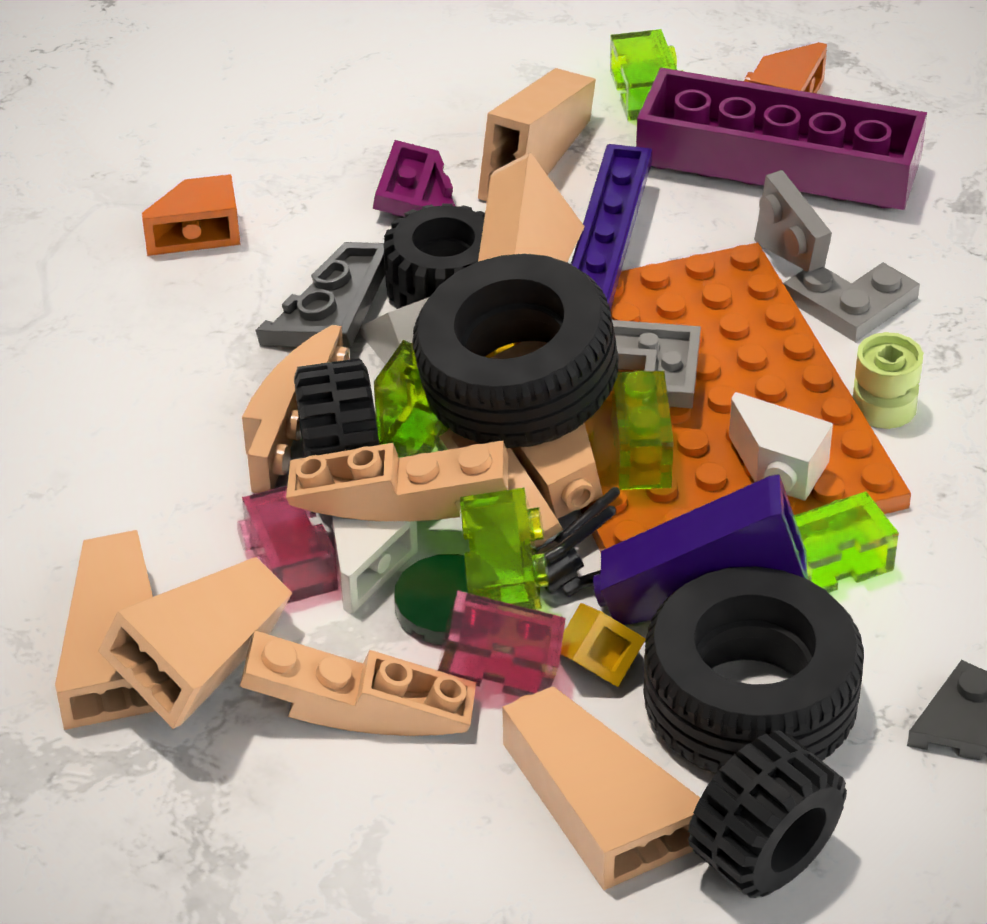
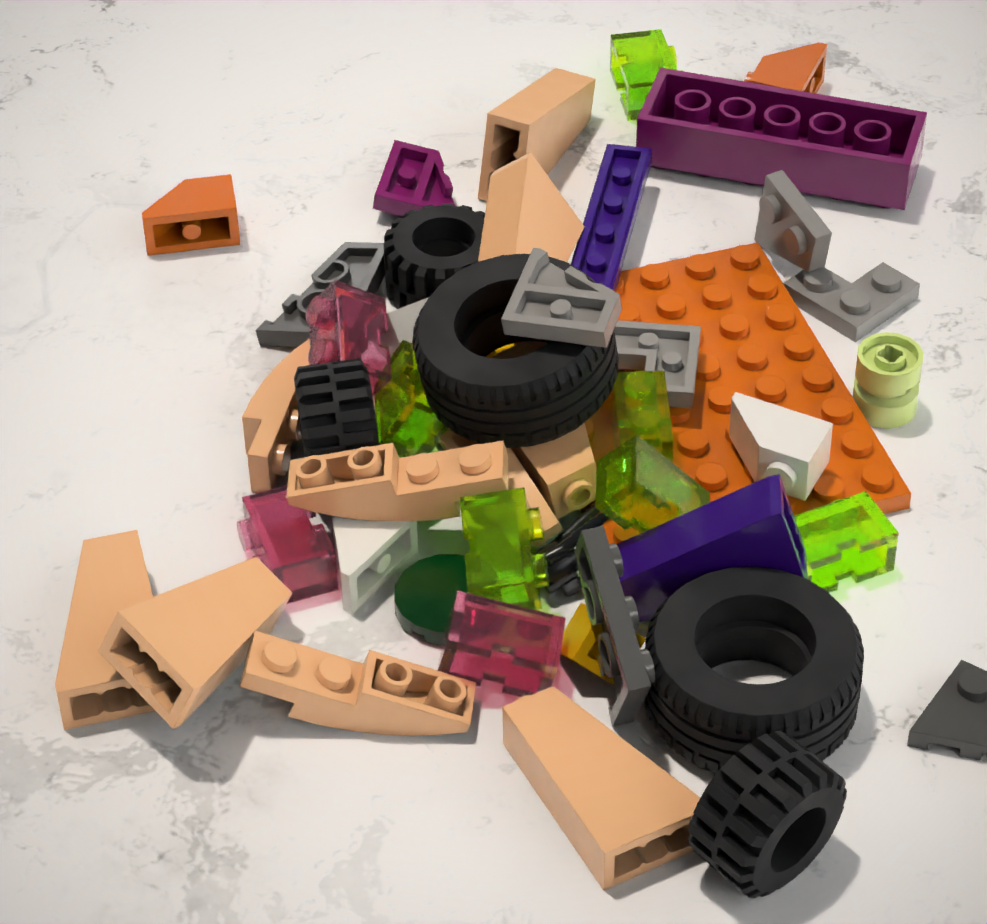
none -> clear pink brick [306,280,392,396]
none -> light grey wing [501,248,622,348]
none -> dark grey wing [574,526,655,727]
none -> clear neon green brick [595,434,710,533]

